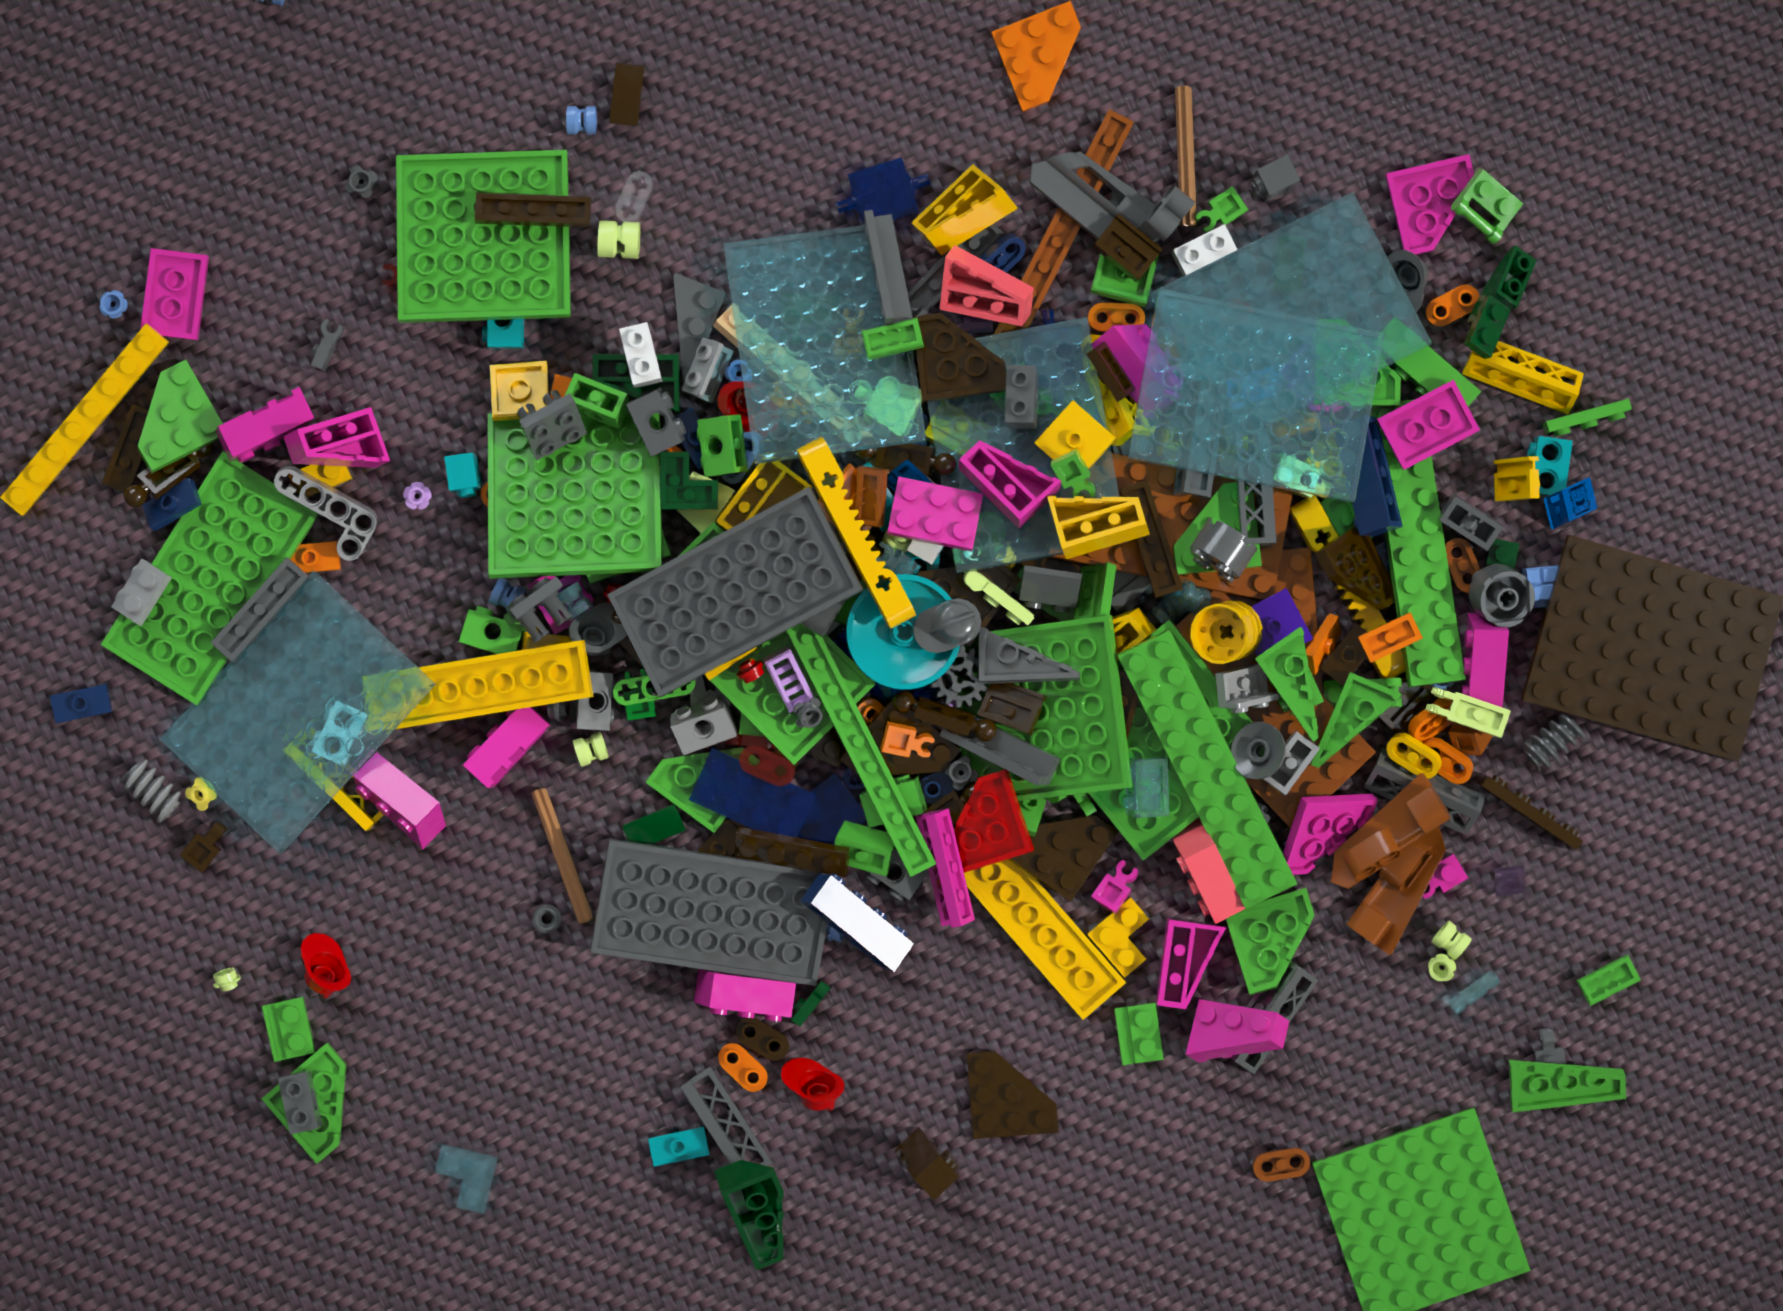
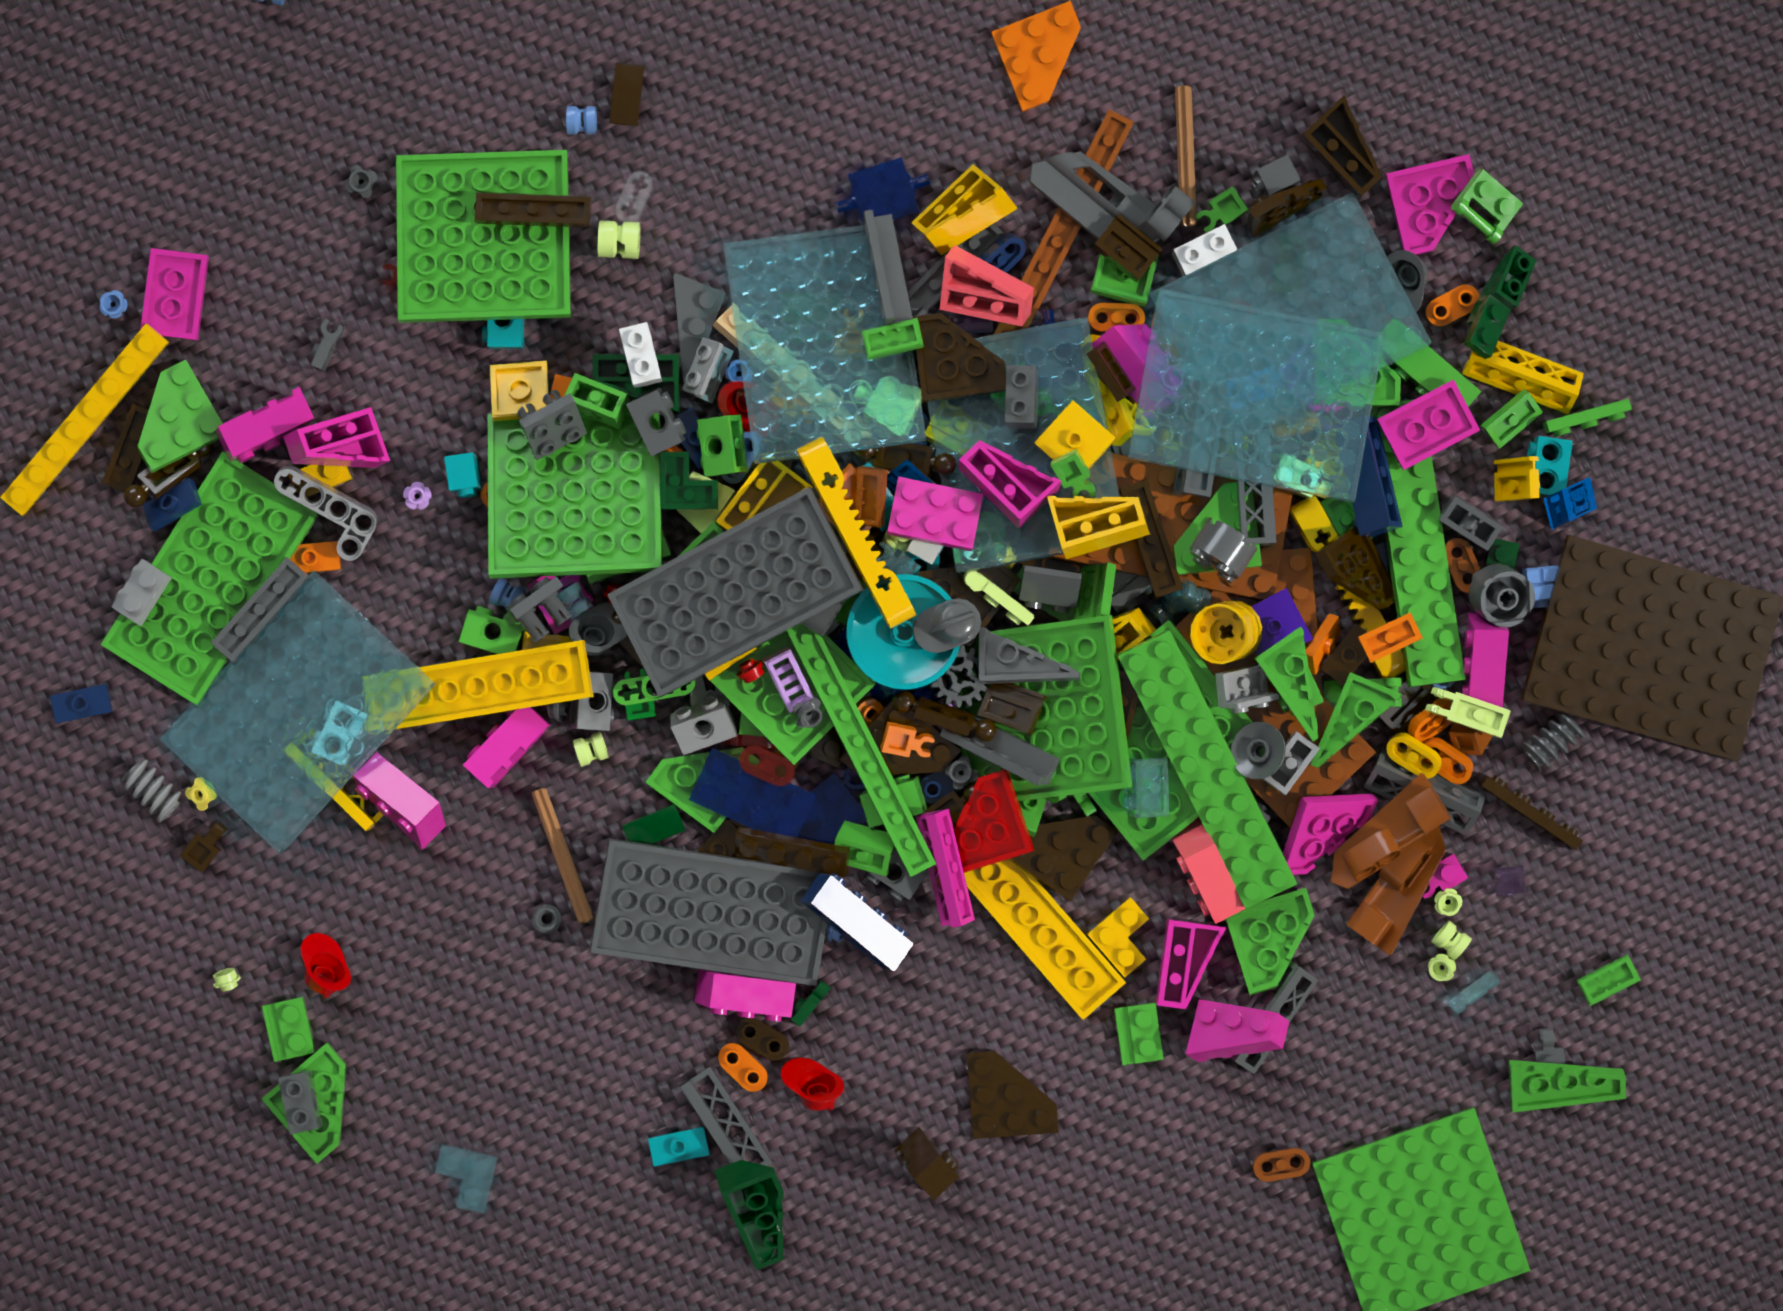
dark pink plate [1091,860,1138,914] -> none
none -> dark brown plate [1247,179,1327,239]
none -> dark brown wedge [1299,95,1382,201]
none -> yellowish green plate [1434,888,1462,916]
none -> bright green plate [1481,389,1543,449]

